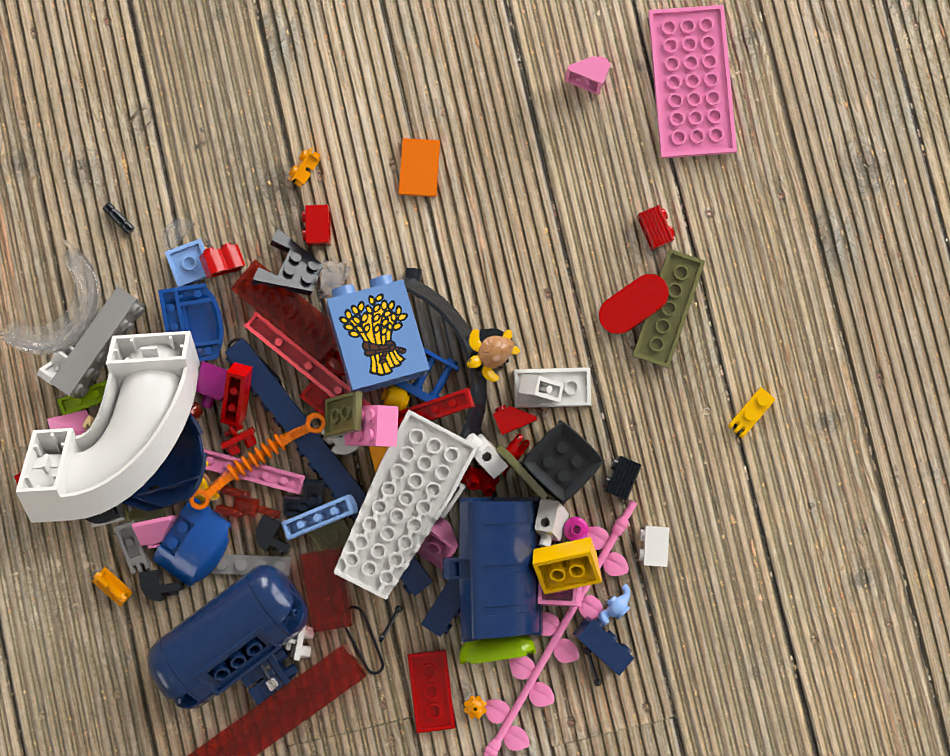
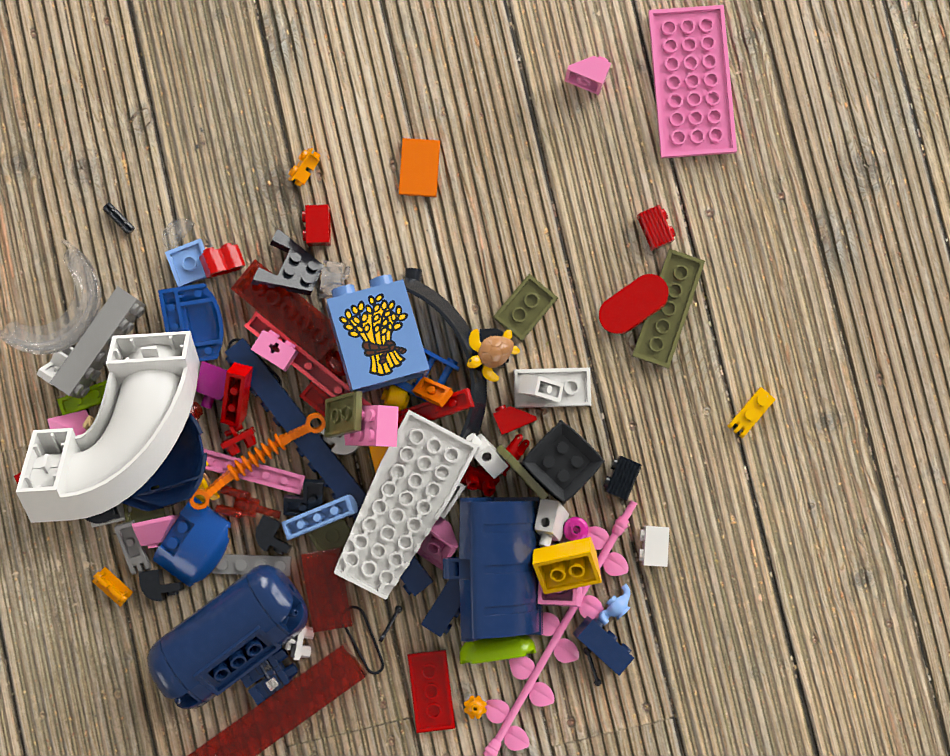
none -> bright pink brick [251,330,299,371]
none -> orange plate [412,376,454,407]
none -> olive tile [493,274,558,342]

